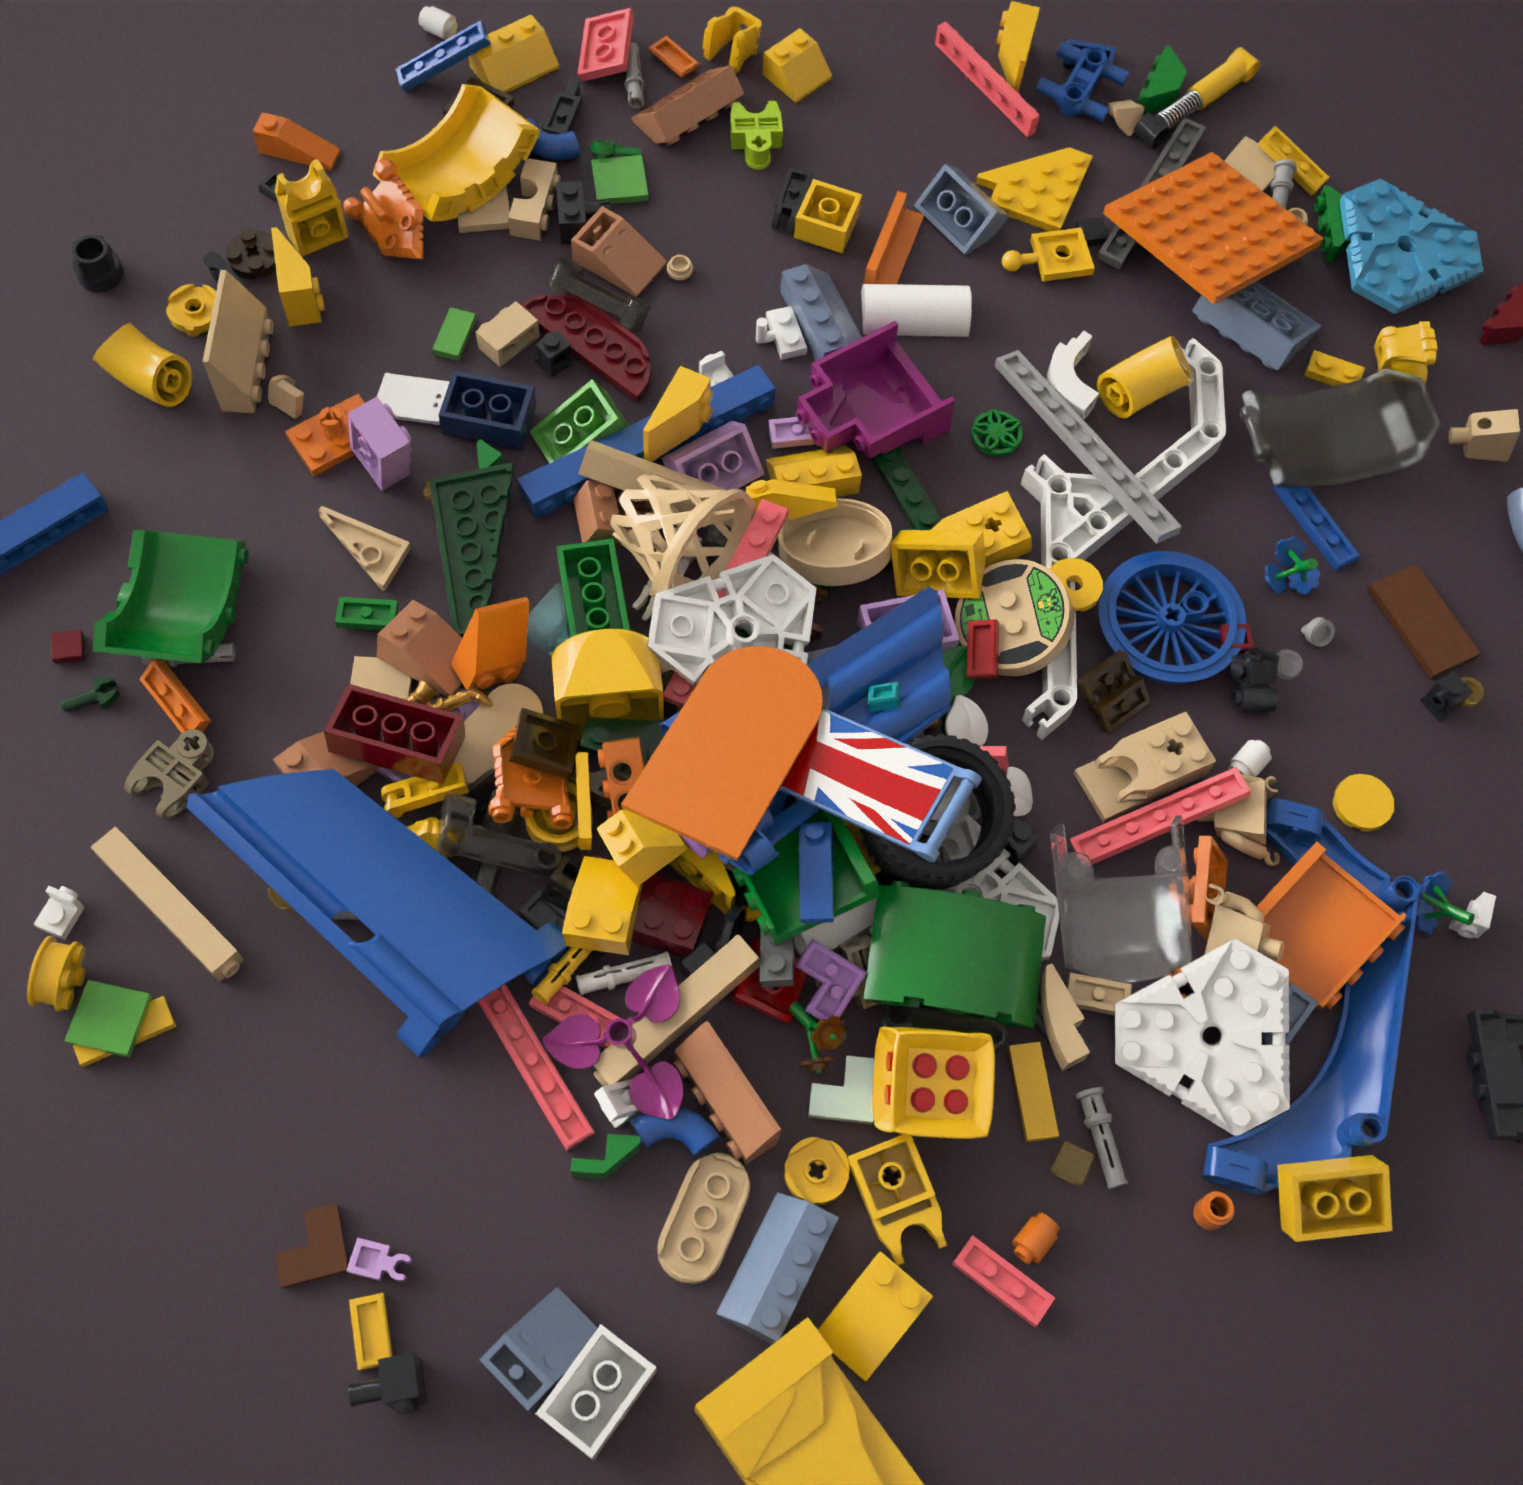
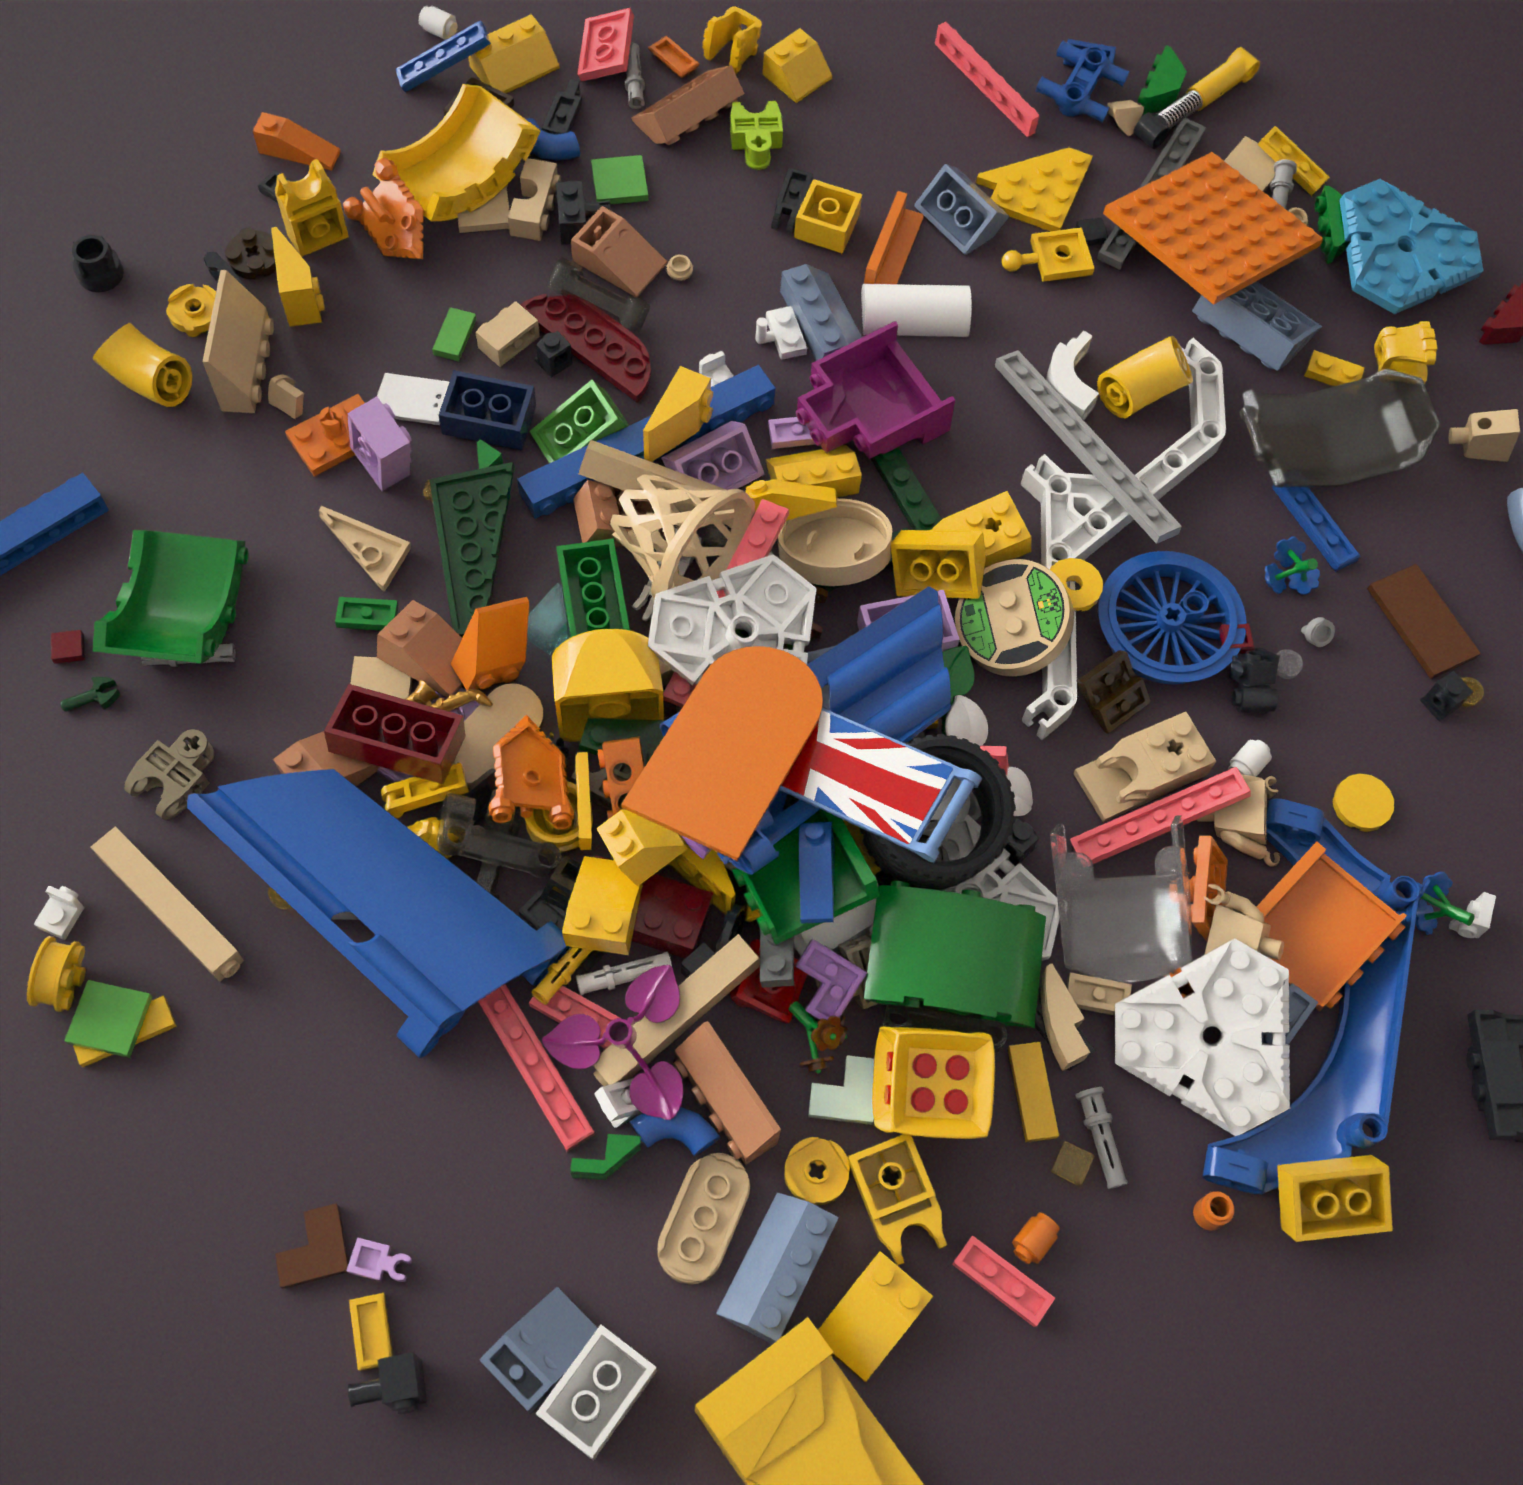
orange tile [139,658,211,733] -> none
dark brown plate [509,708,580,779] -> none
green plate [589,140,641,159] -> none
teal tile [867,682,901,712] -> none
red tile [966,619,999,680] -> none
green wheel [971,409,1023,457] -> none
yellow slope [996,1,1040,92] -> none

